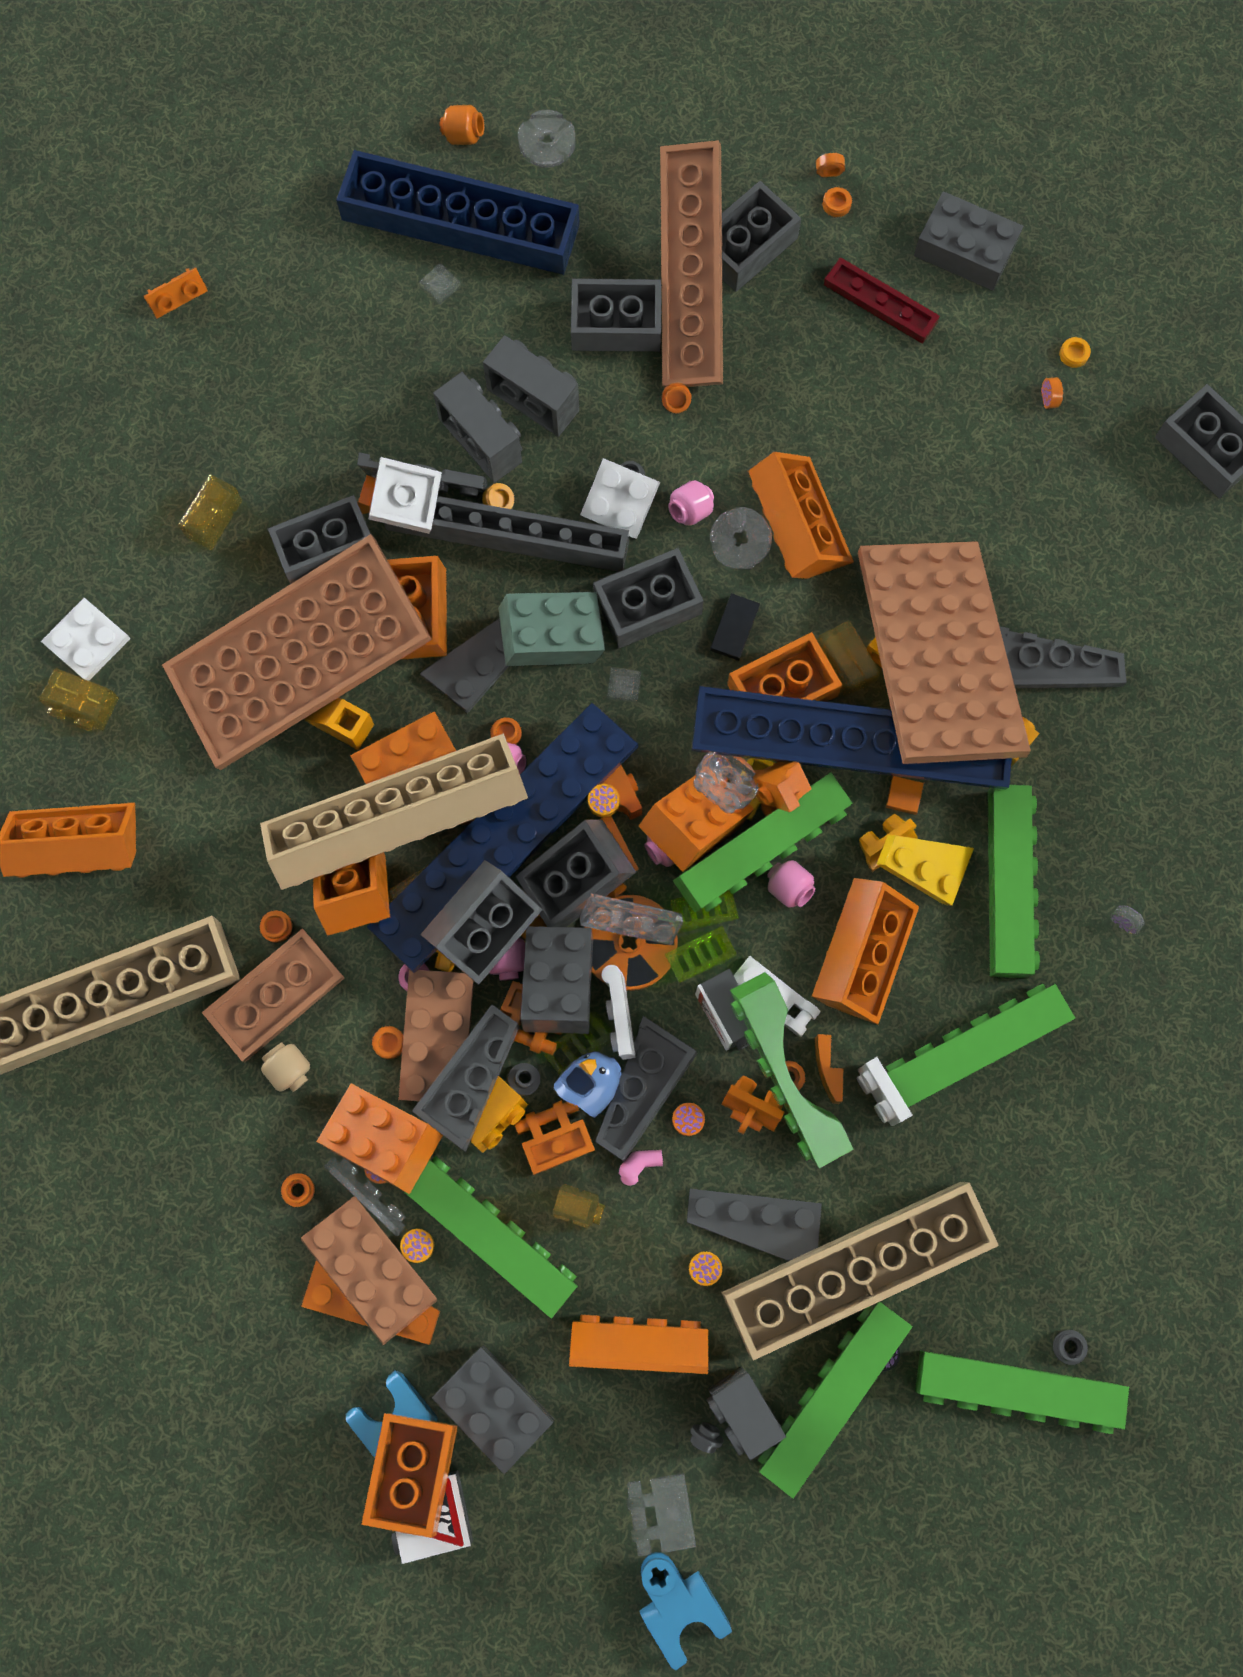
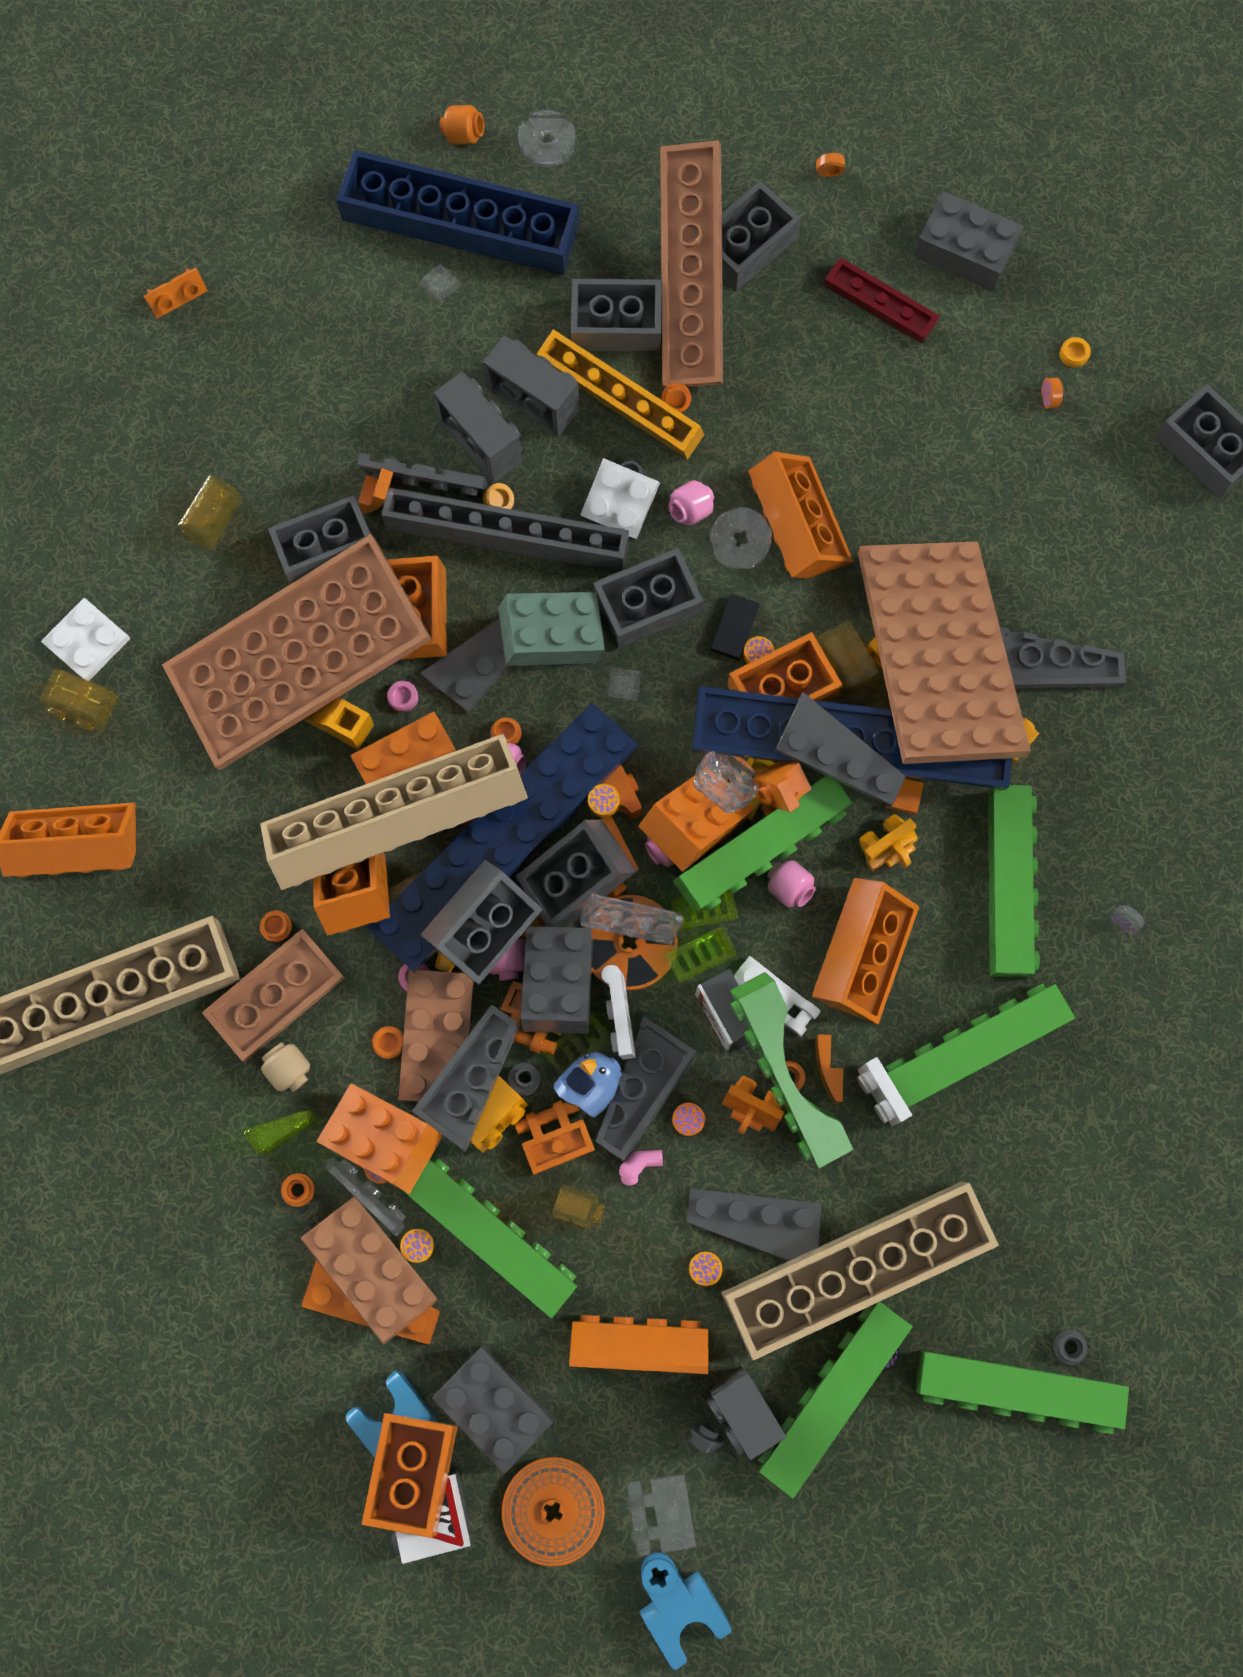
white plate [368,457,442,534] -> none
orange tile [822,187,852,217] -> none
yellow wing [876,835,974,906] -> none
none -> clear neon green slope [243,1110,317,1155]
none -> bright pink tile [387,681,418,713]
none -> orange piece [502,1457,605,1567]
none -> light orange brick [536,329,704,460]
none -> light orange tile [743,636,774,664]
none -> dark grey wing [774,692,906,807]

